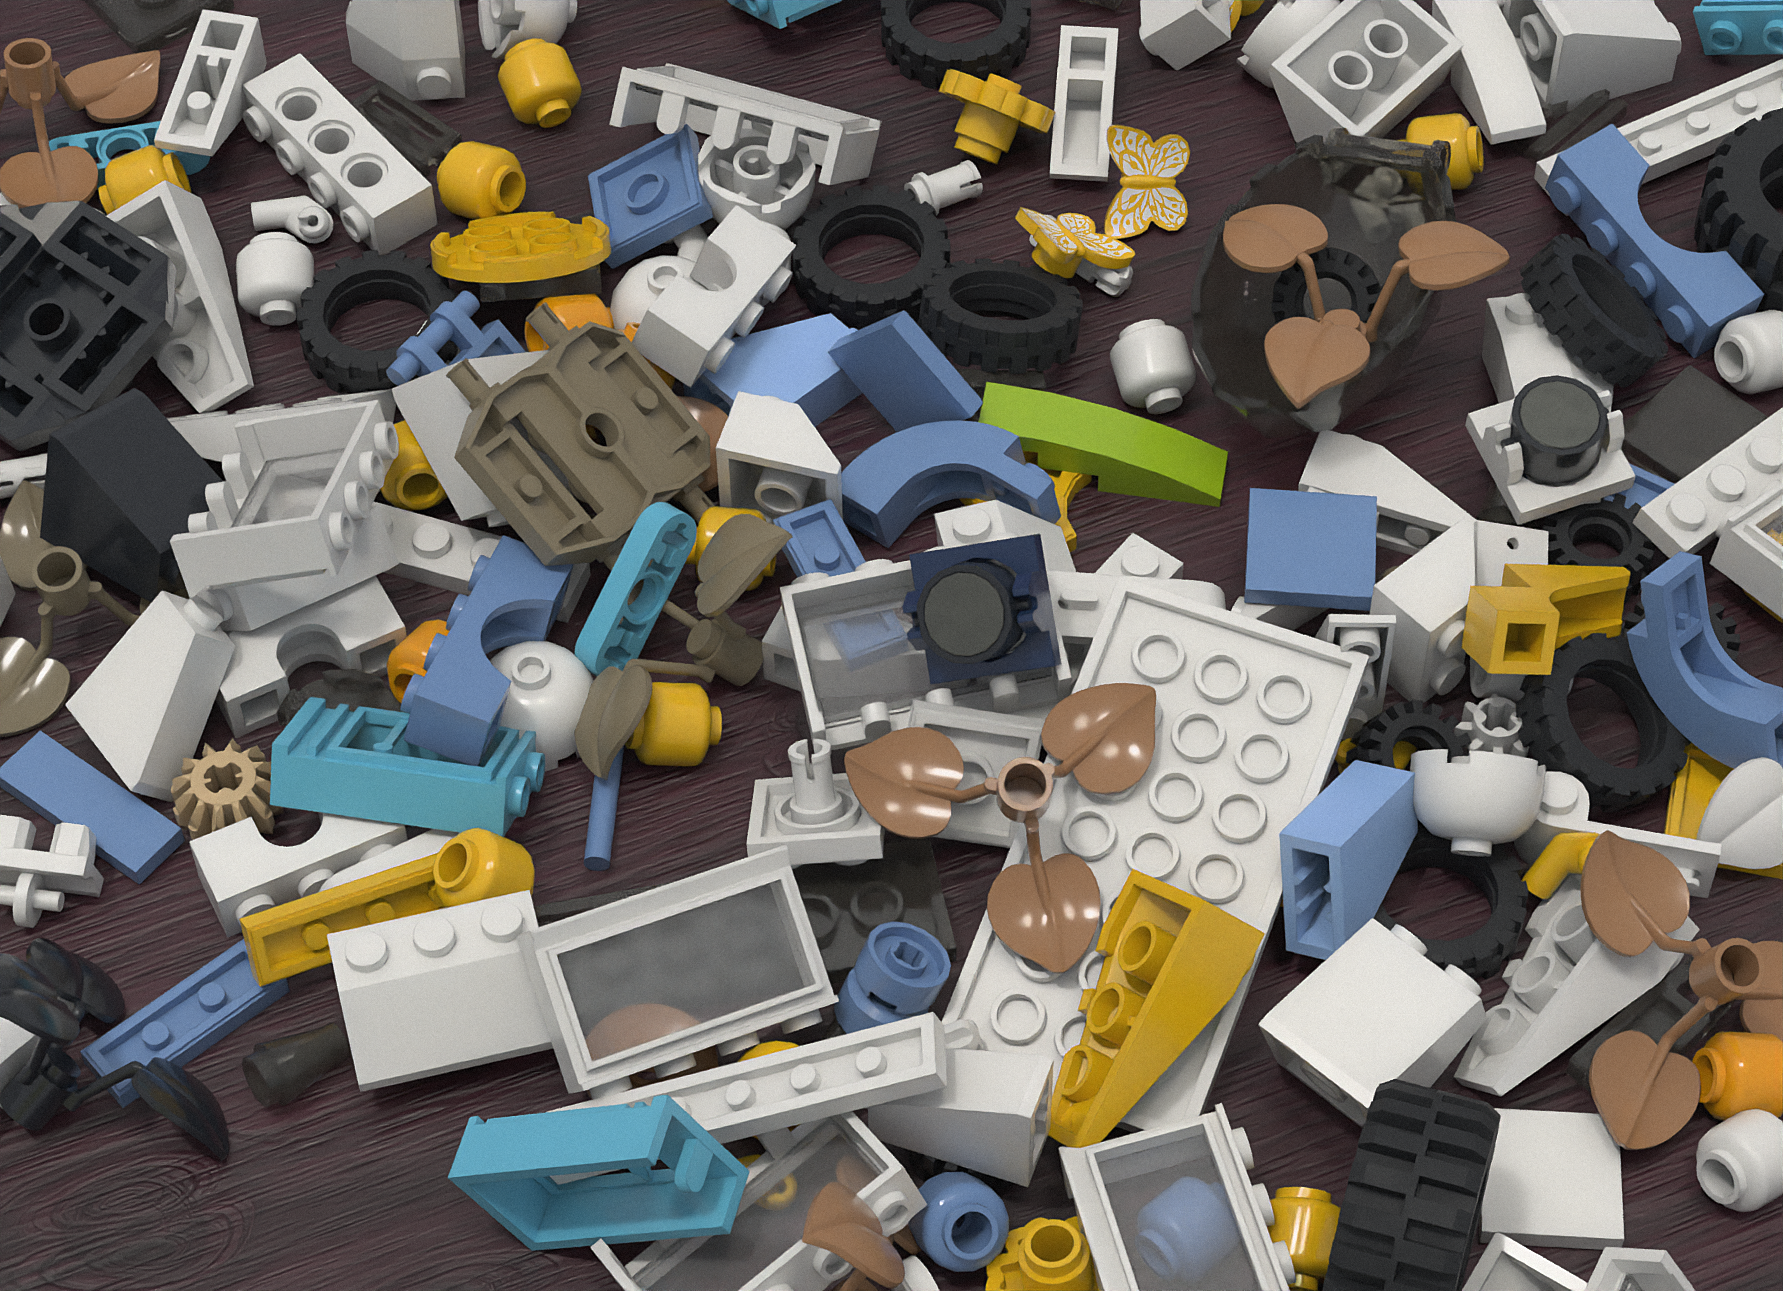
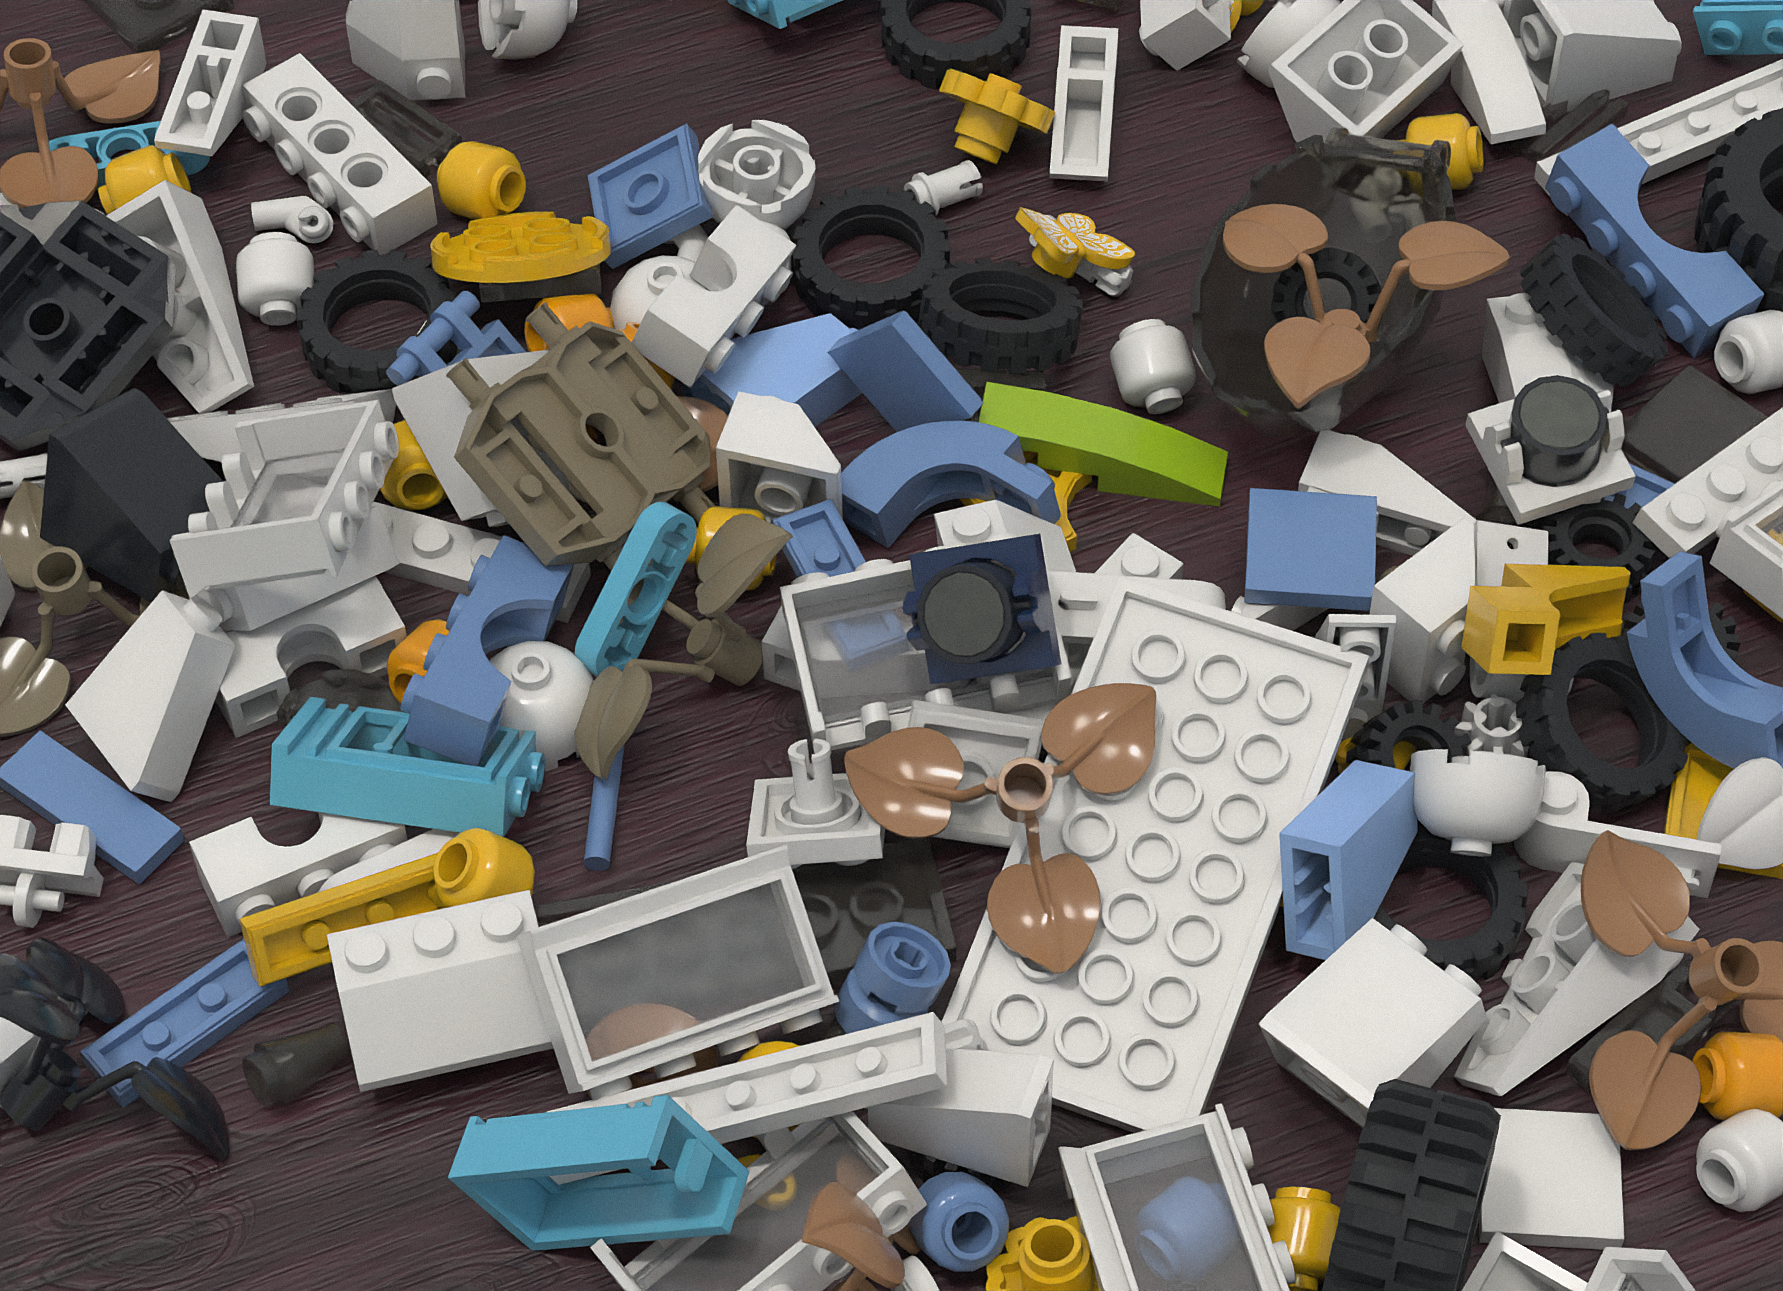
tan gear [171,738,283,840] -> none
yellow head [498,38,582,128] -> none
white window [609,63,882,185] -> none
yellow head [625,682,722,766] -> none
yellow wedge [1048,868,1265,1148] -> none
animal [1104,125,1190,239] -> none
yellow arm [1522,832,1600,900] -> none

